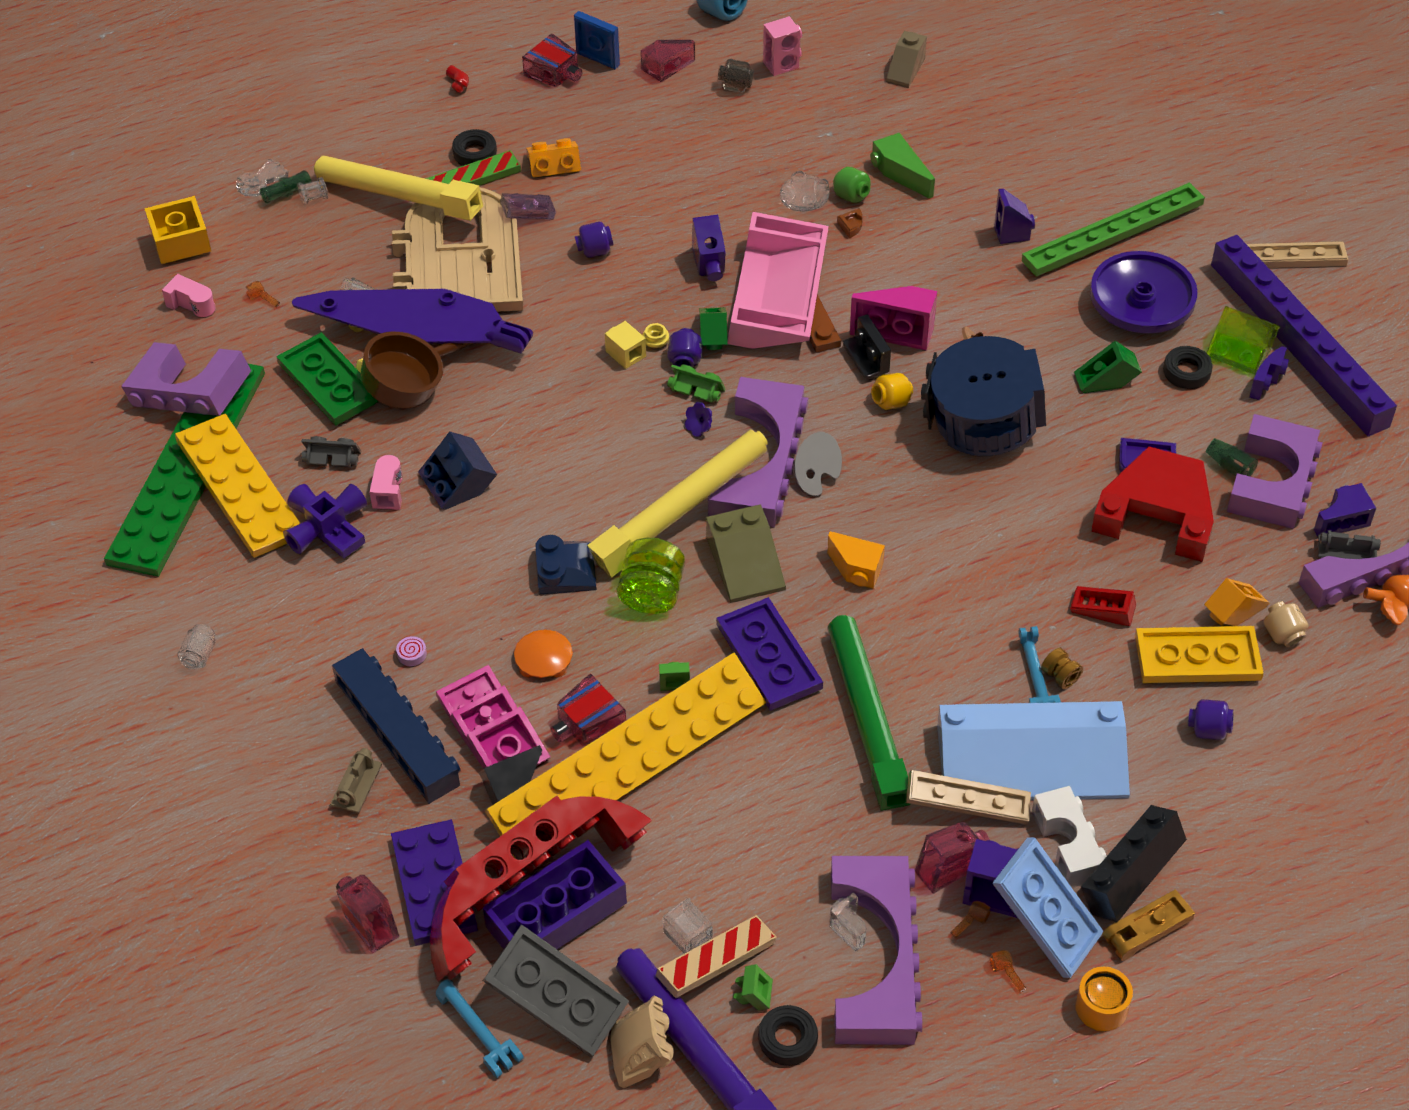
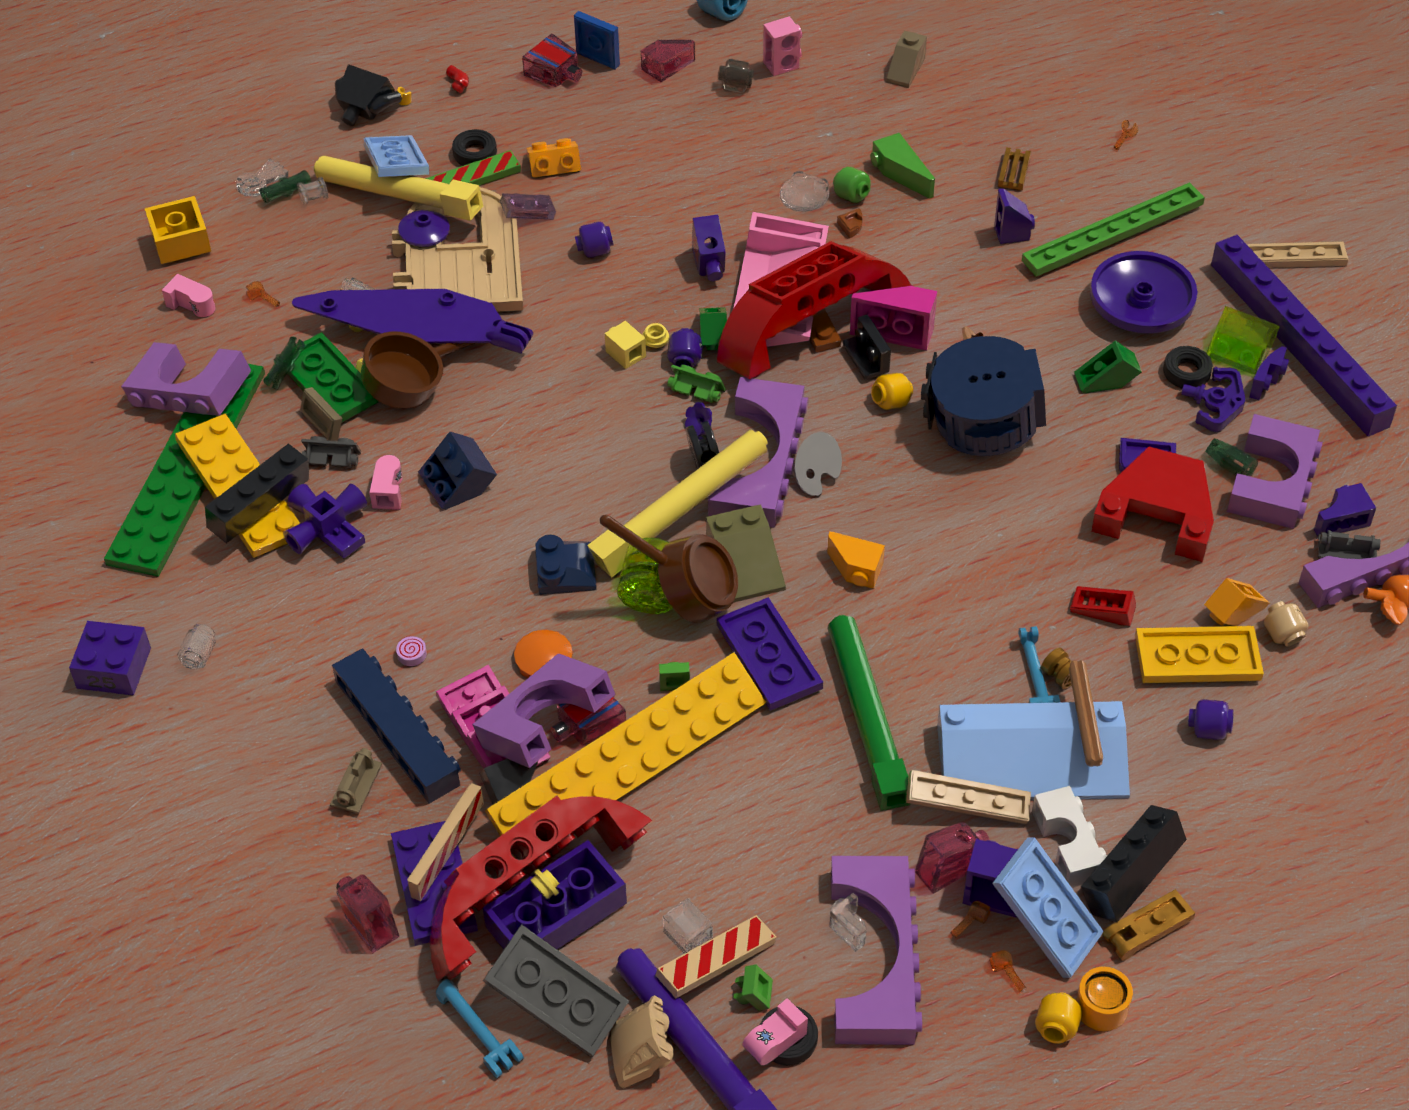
none -> dark purple brick [69,621,151,696]
none -> black brick [205,443,309,544]
none -> clear green pin [263,336,305,389]
none -> dark tan tile [300,387,342,441]
none -> black torso [335,64,412,126]
none -> light blue tile [364,135,429,177]
none -> dark purple dish [398,210,450,247]
none -> tan tile [407,783,484,901]
none -> medium lavender arch [472,653,615,768]
none -> light yellow plate [530,869,560,899]
none -> reddish brown piece [600,515,738,623]
none -> black head [685,421,719,469]
none -> red slope [717,241,912,379]
none -> bright pink leg [742,998,808,1065]
none -> pearl gold tile [998,147,1031,191]
none -> yellow head [1035,992,1082,1044]
none -> medium nougat axle [1069,660,1103,767]
none -> clear orange hand [1114,120,1139,150]
none -> dark purple piece [1181,367,1245,432]

